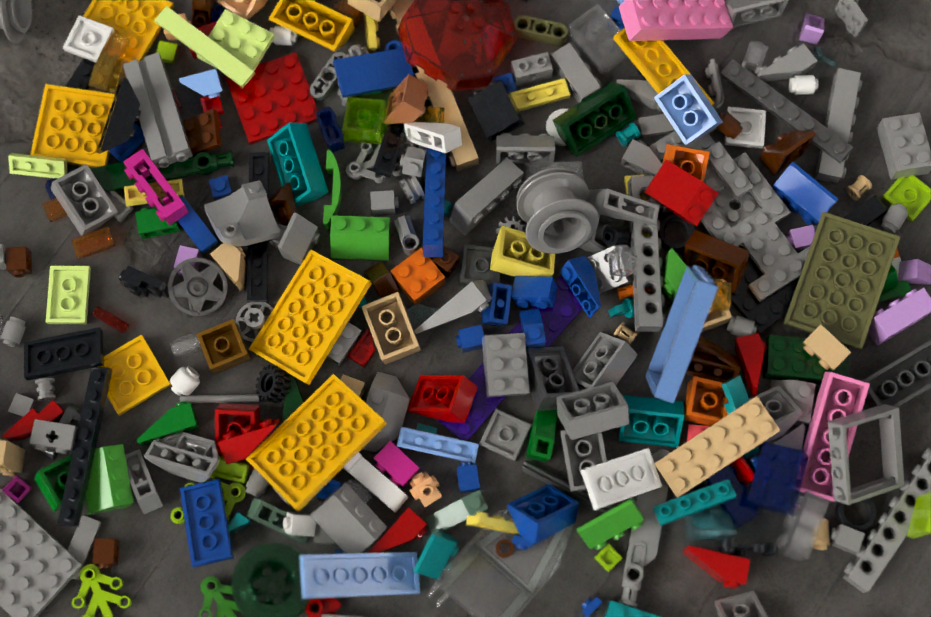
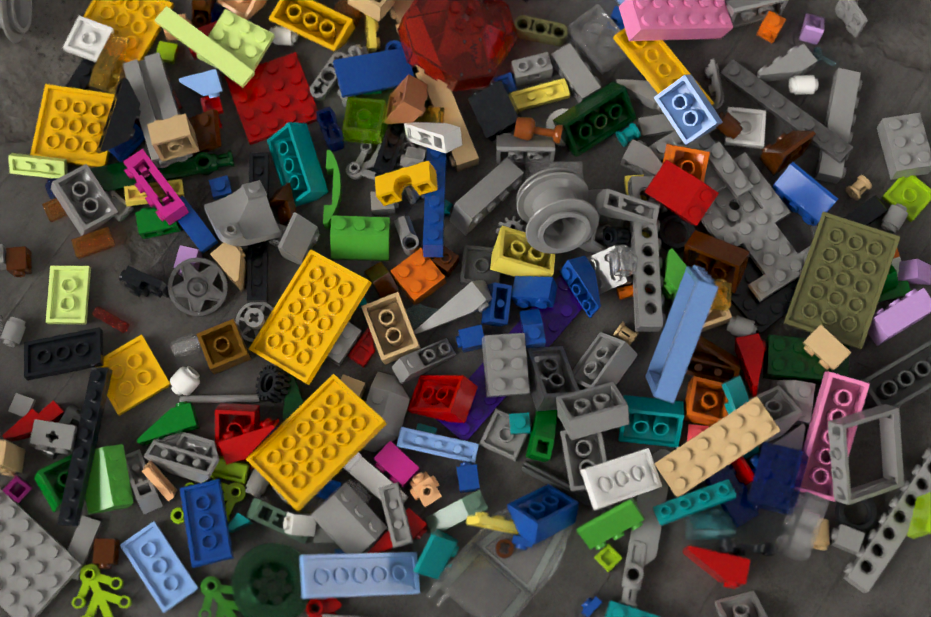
light grey bush [35,378,56,401] -> none
teal piece [608,298,634,318] -> none
clear brick [742,41,768,74] -> none
lavender brick [786,225,815,252] -> none
none -> light blue plate [120,521,199,613]
none -> light nougat tile [142,461,177,501]
none -> tan brick [147,114,199,162]
none -> yellow arch [375,161,438,206]
none -> light grey tile [378,483,414,548]
none -> light grey slope [391,338,456,384]
none -> teal plate [509,413,531,435]
none -> dark orange piece [514,117,563,144]
none -> orange brick [757,11,786,43]

